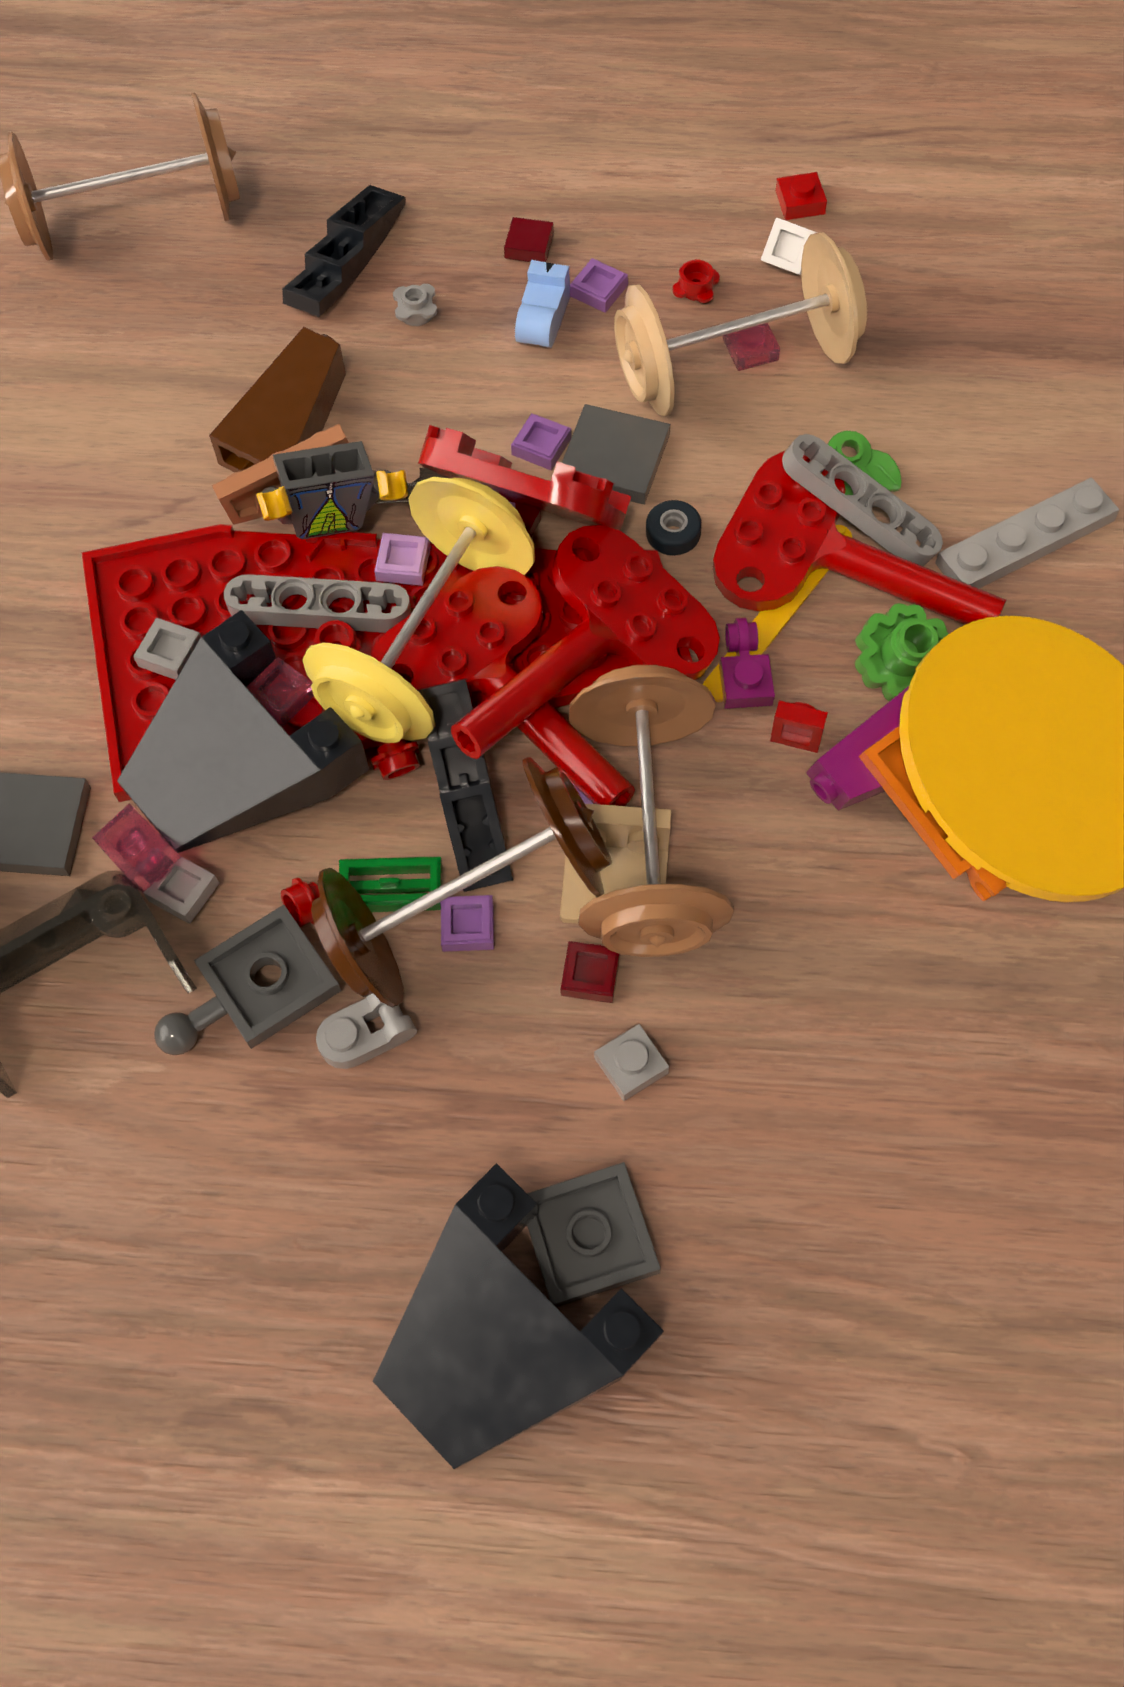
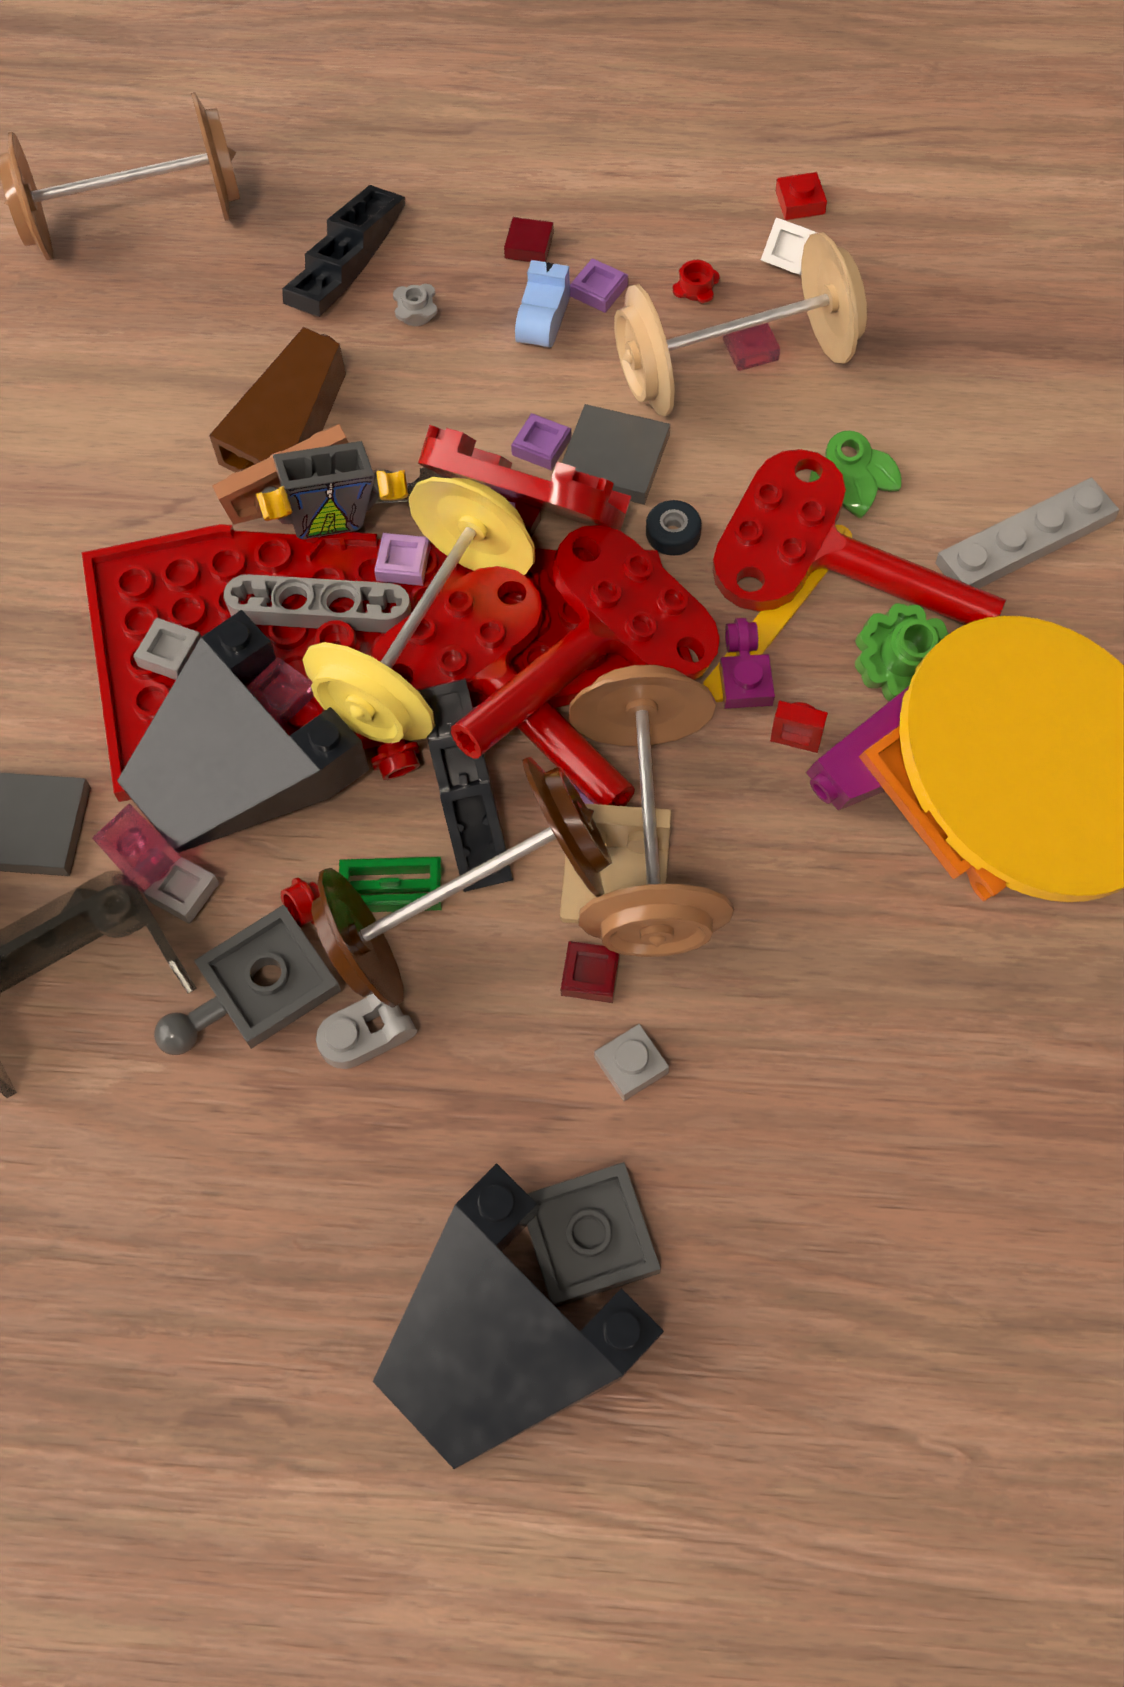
medium lavender tile [441,895,494,952] -> none
light grey beam [782,434,943,566] -> none

